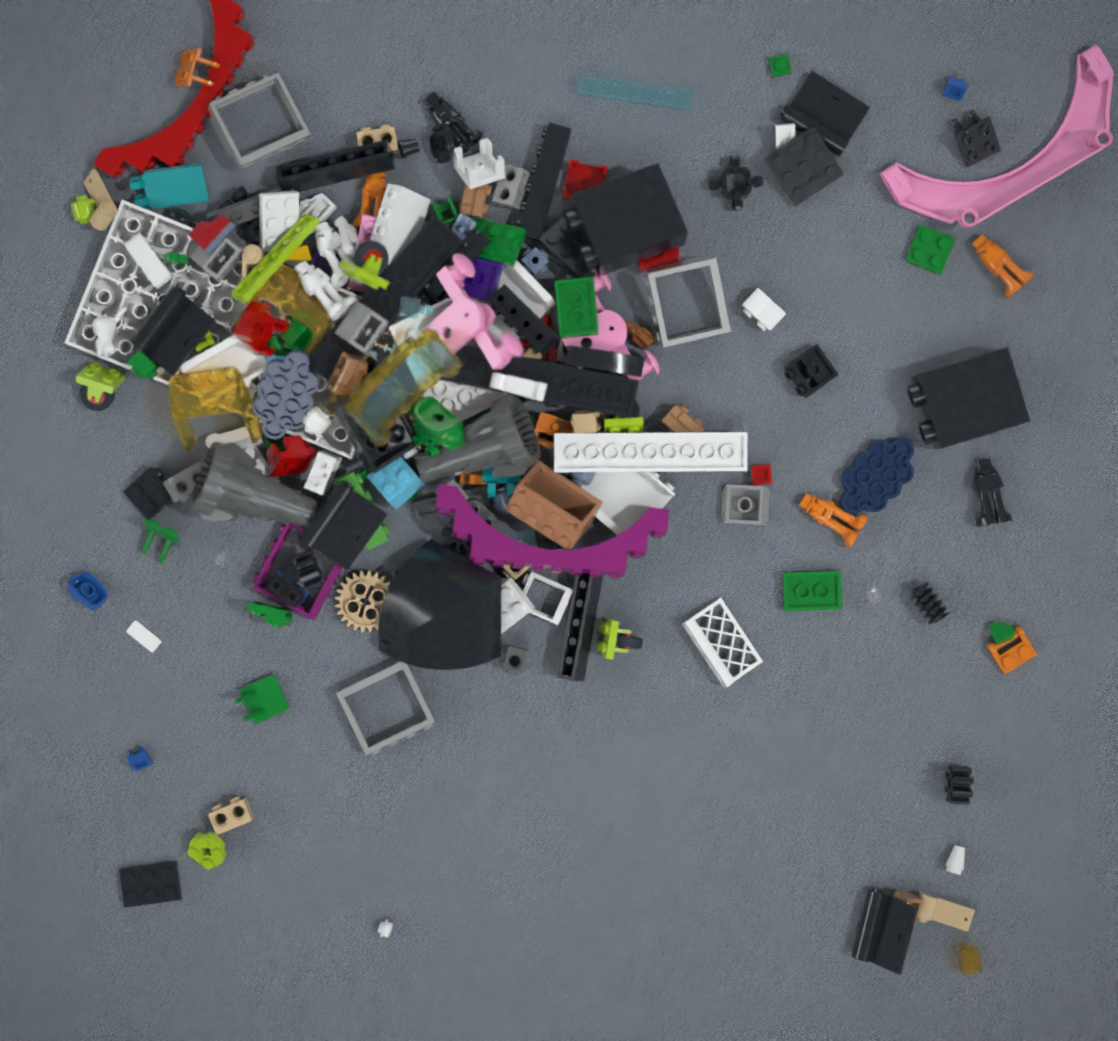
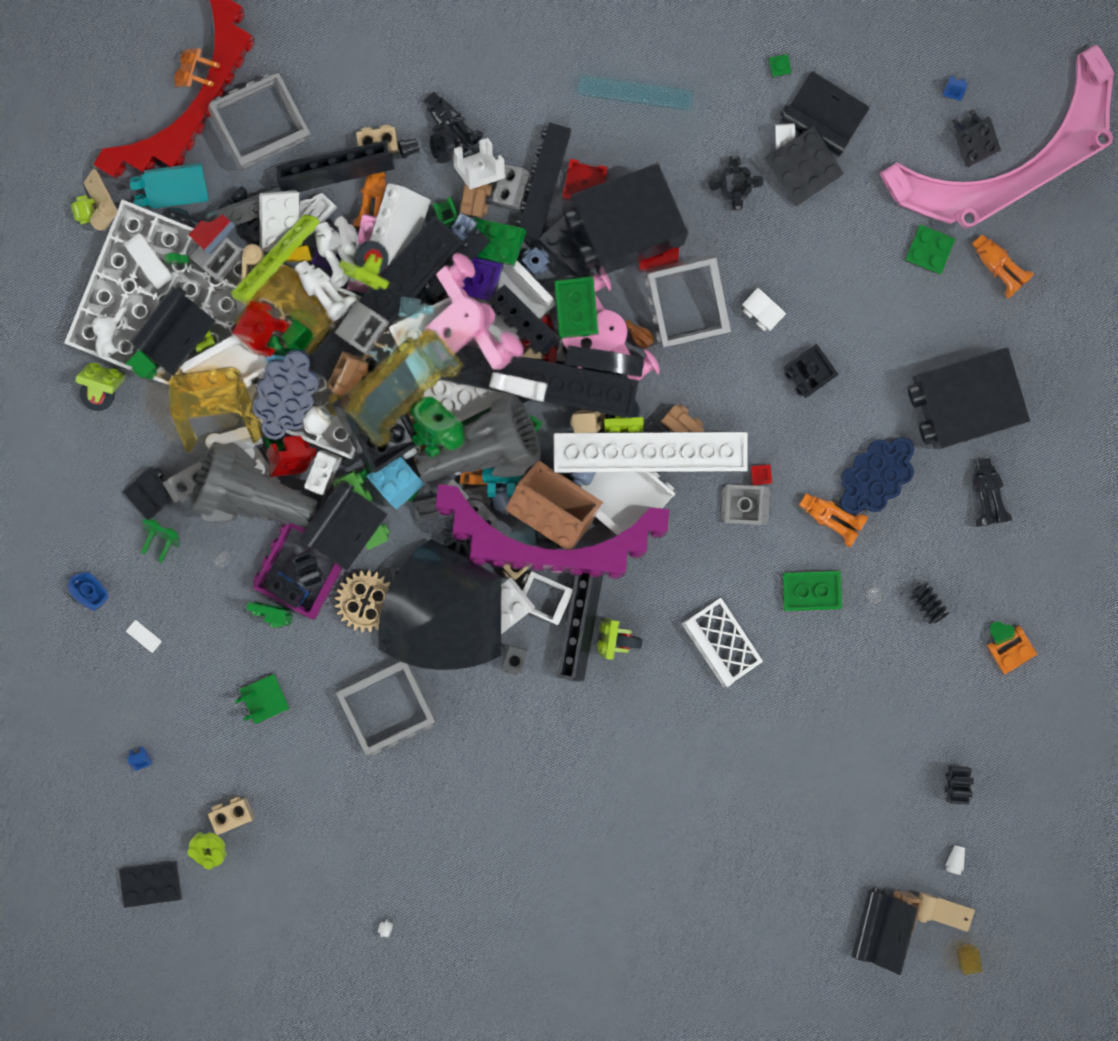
orange plate [534,411,574,450] -> none

